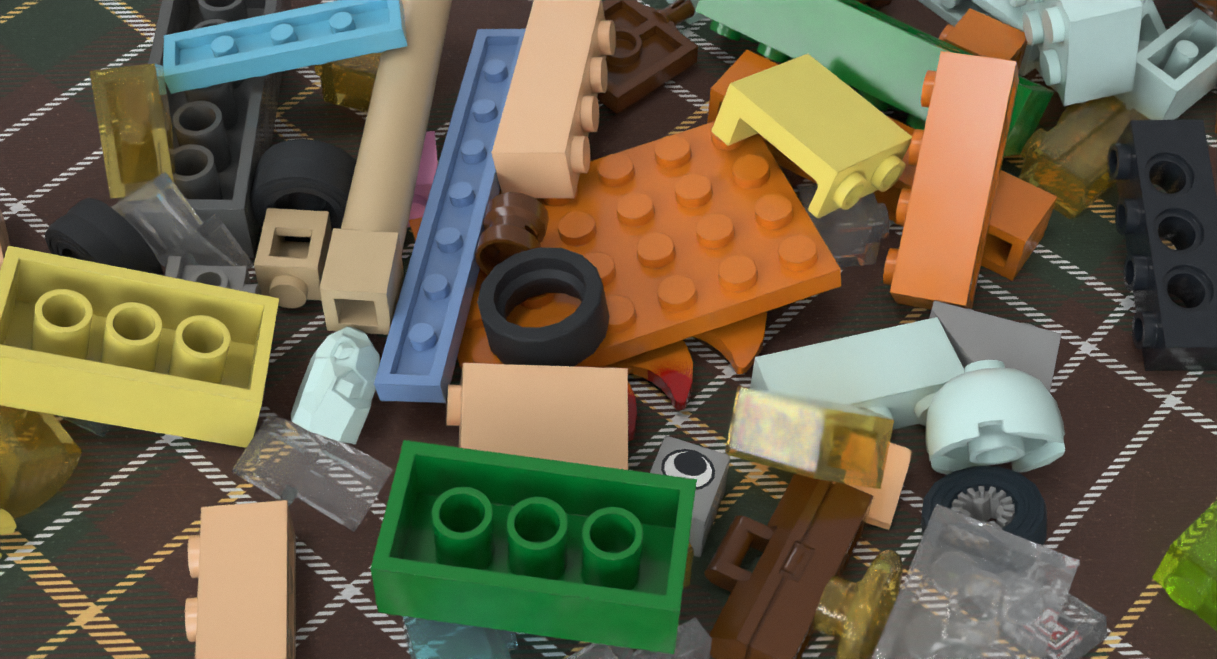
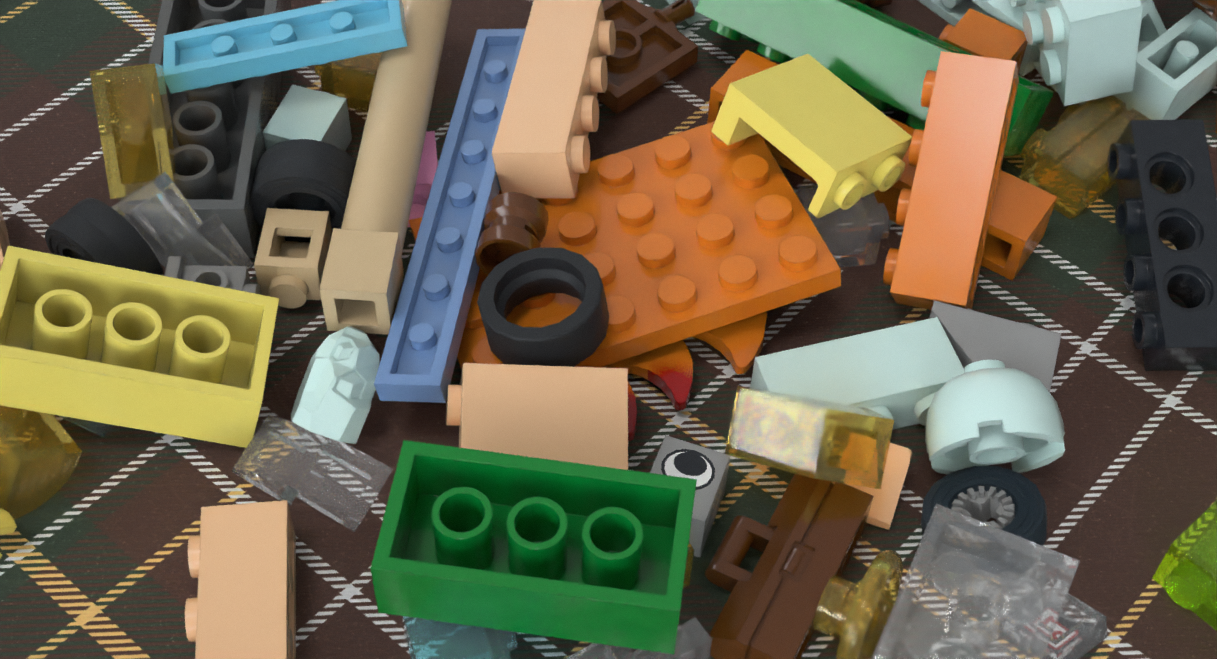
none -> light aqua brick [263,85,352,151]

